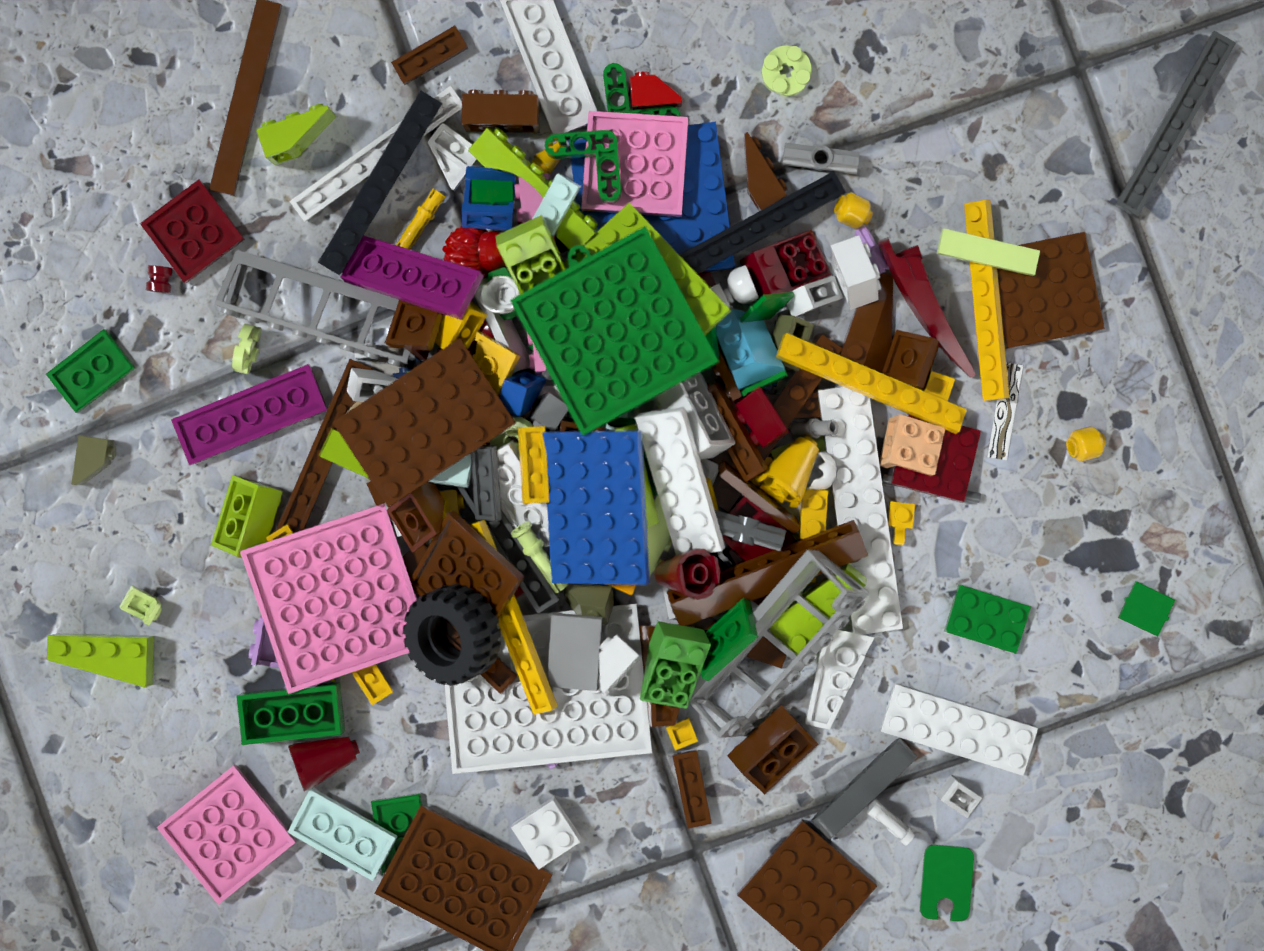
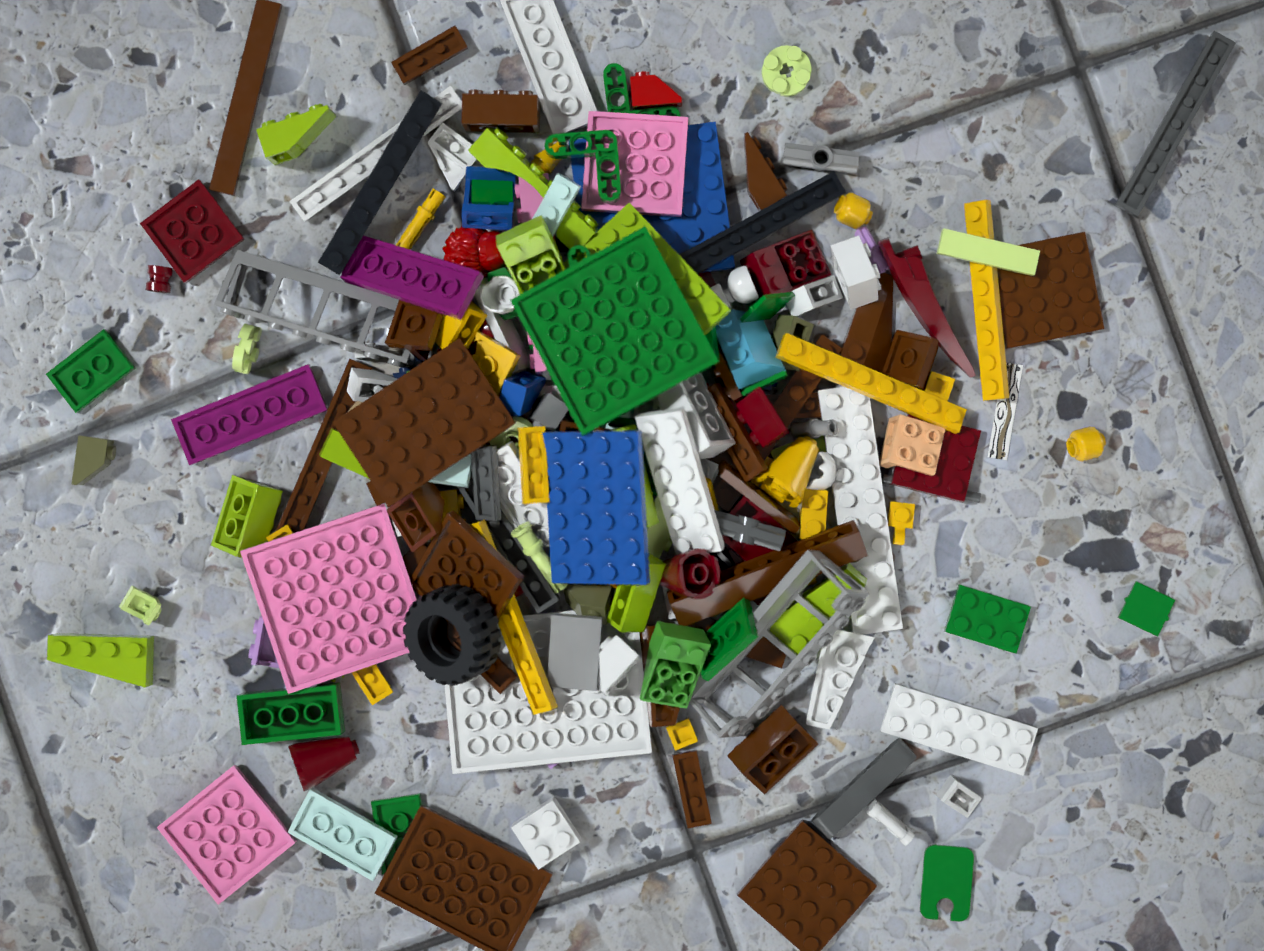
none -> lime brick [606,553,666,632]

